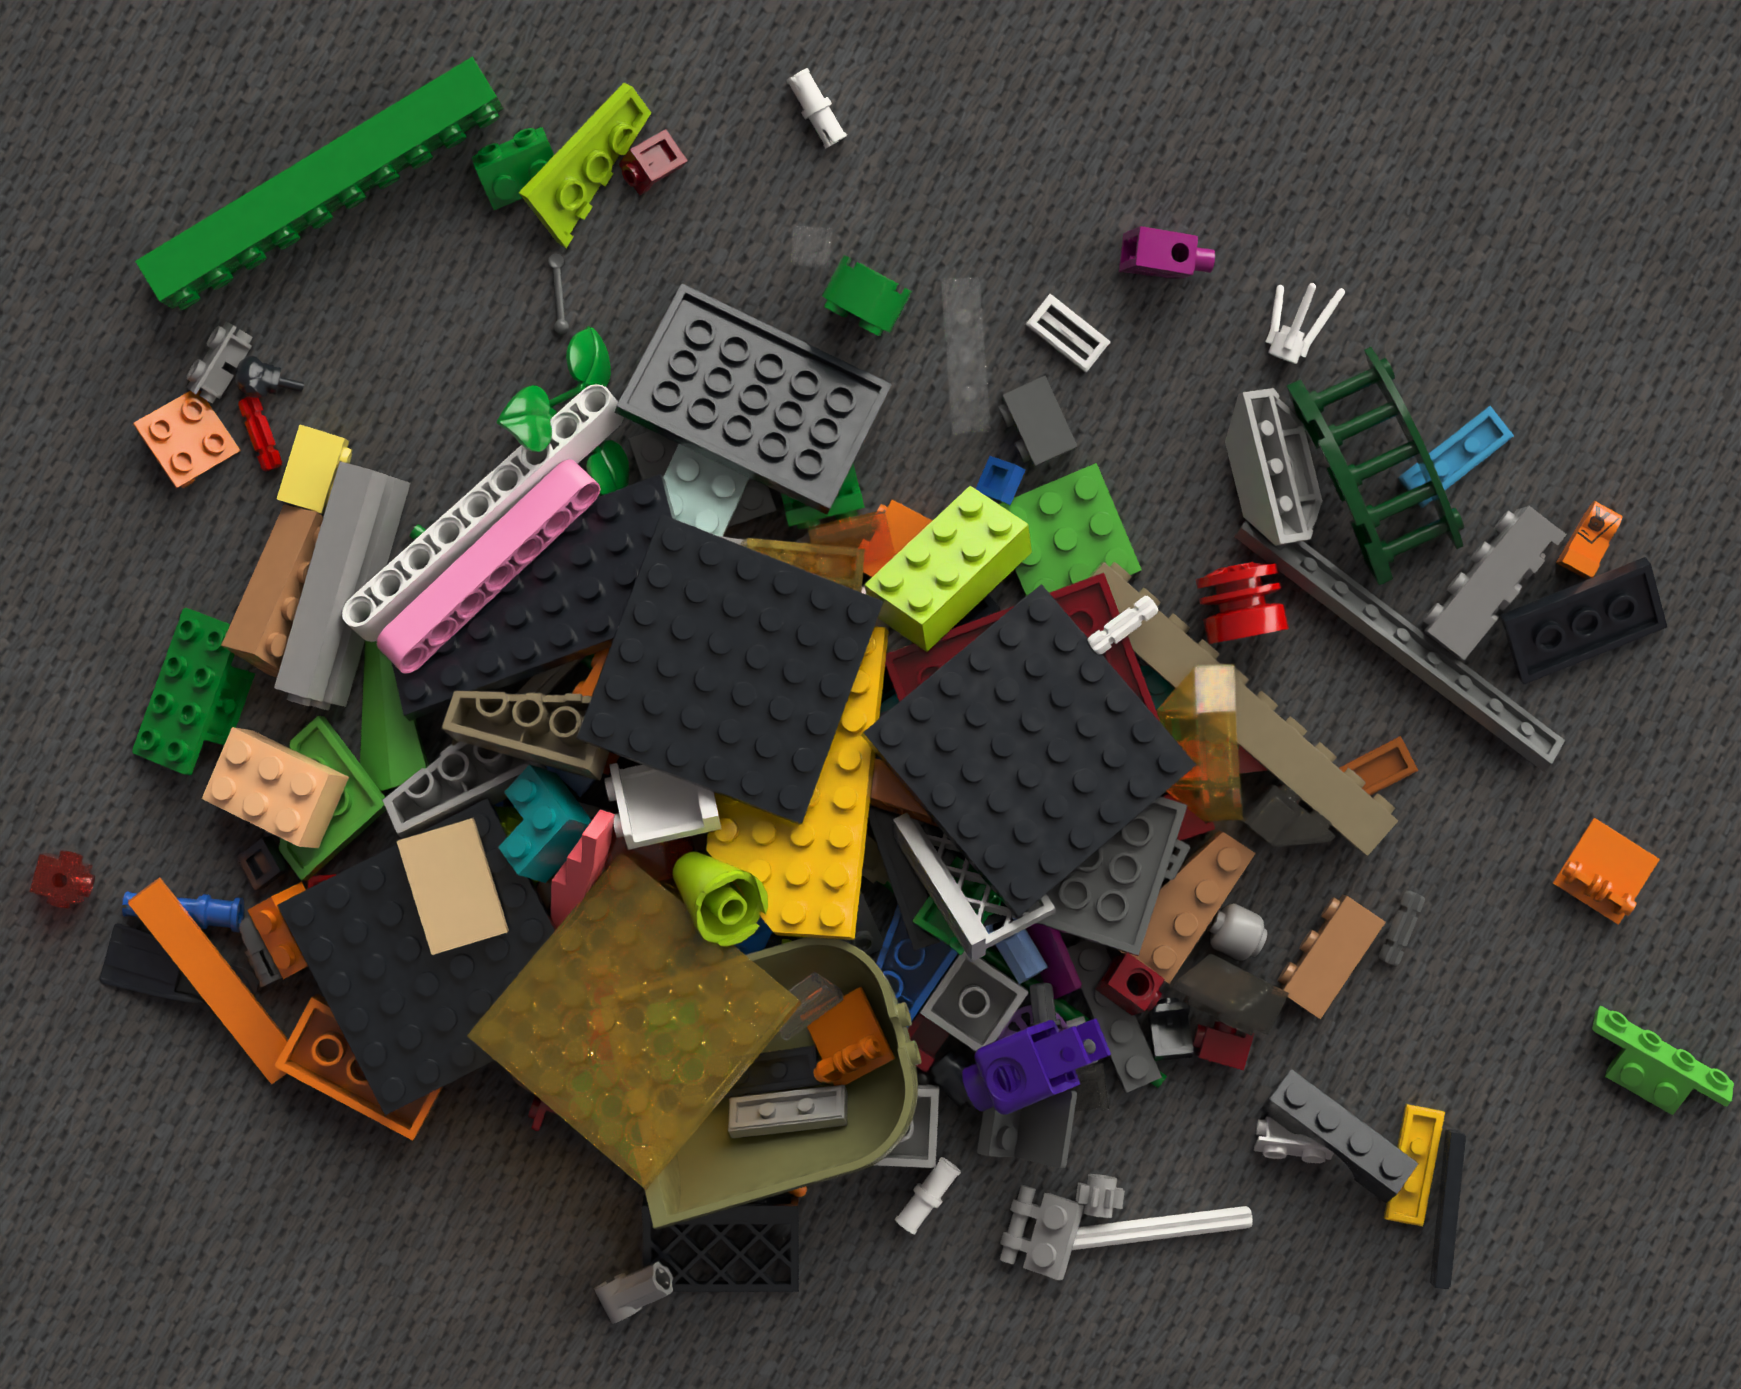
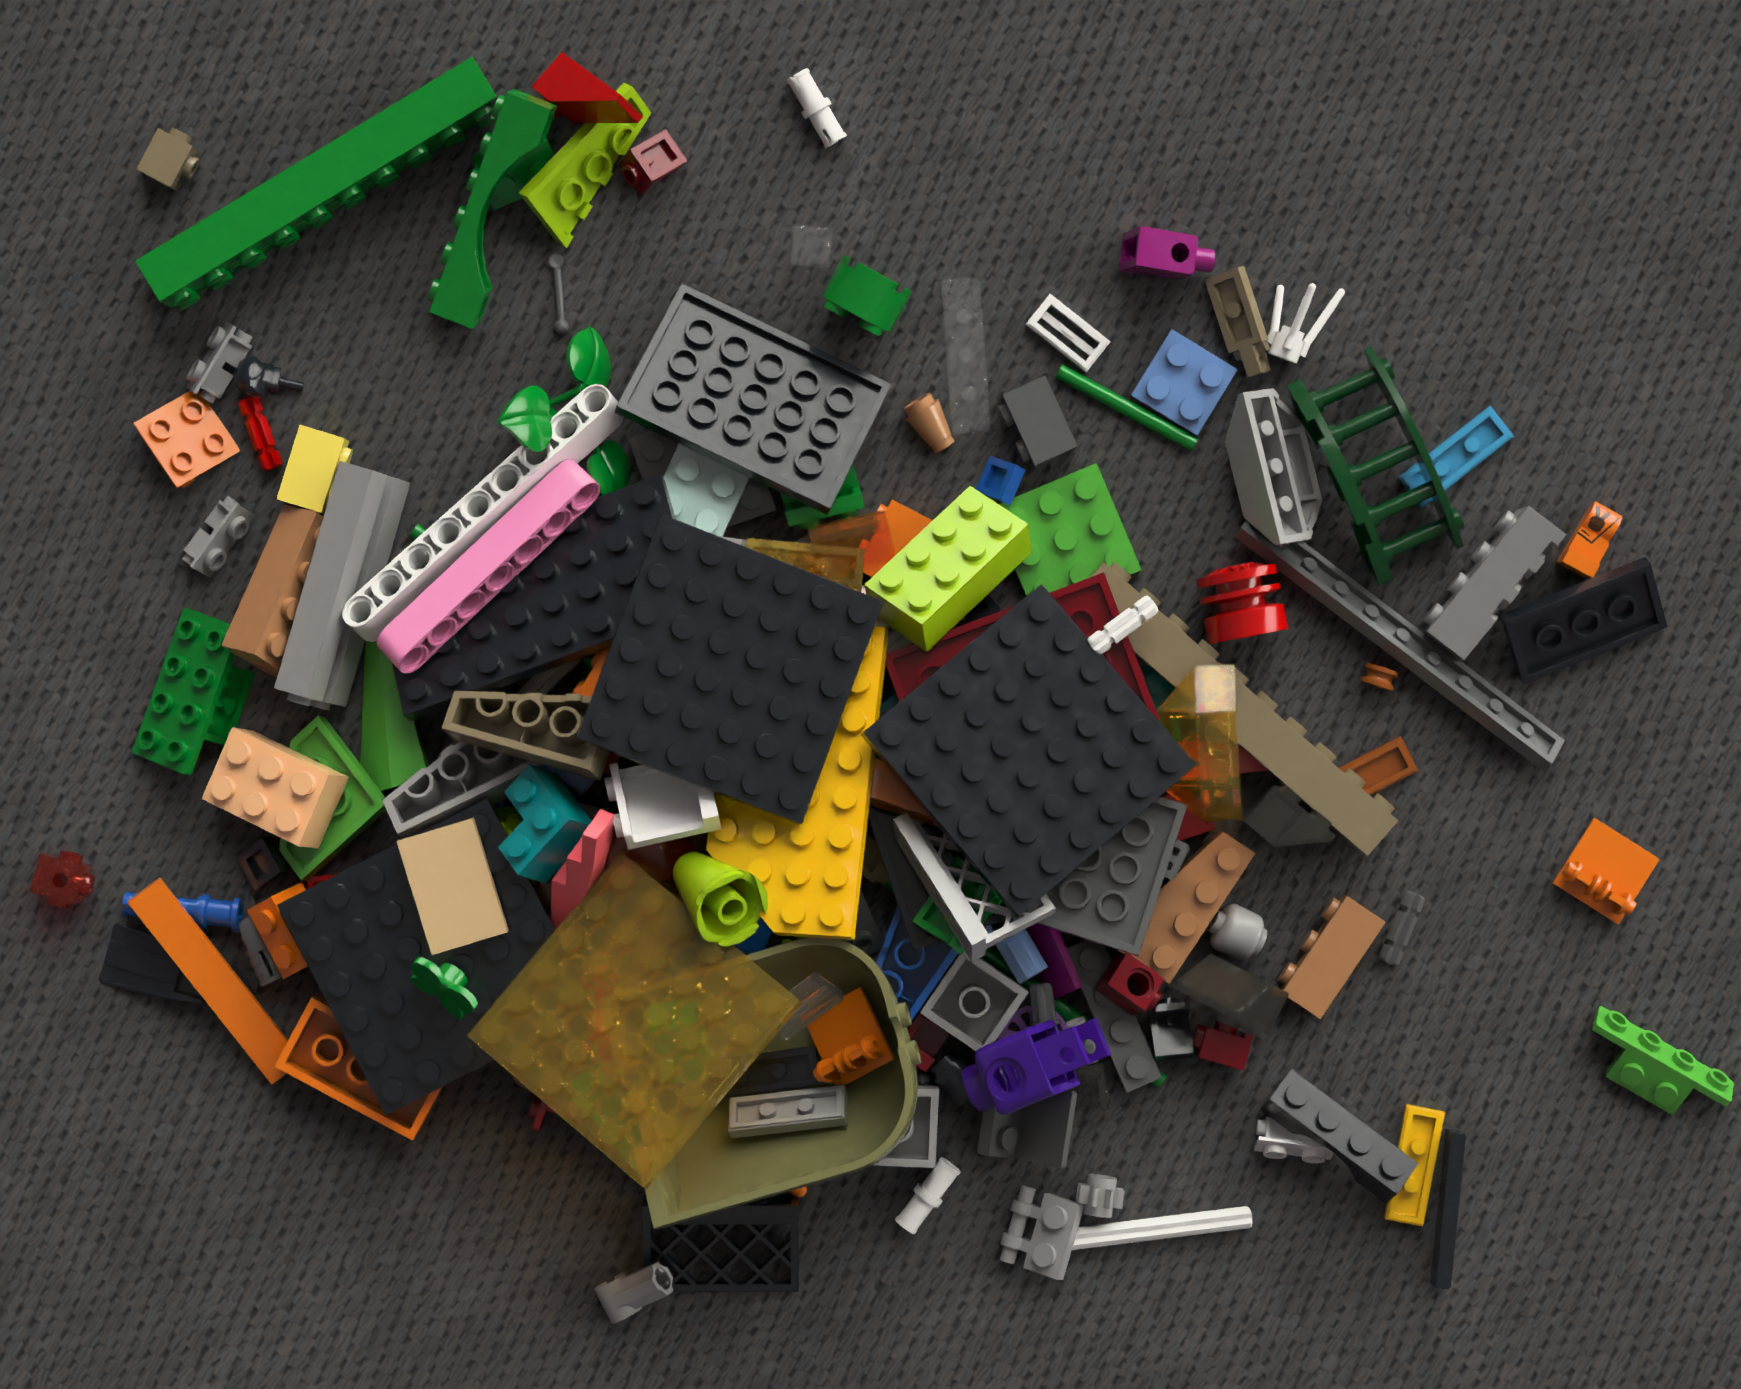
none -> dark tan brick [136,127,199,192]
none -> light grey hinge [182,496,255,578]
none -> green animal [409,957,478,1020]
none -> green arch [428,89,557,329]
none -> red slope [531,52,643,123]
none -> medium nougat cone [903,393,954,453]
none -> green bar [1055,364,1198,451]
none -> medium blue plate [1131,329,1238,436]
none -> dark tan hinge [1205,266,1271,377]
none -> dark orange bush [1360,662,1399,692]

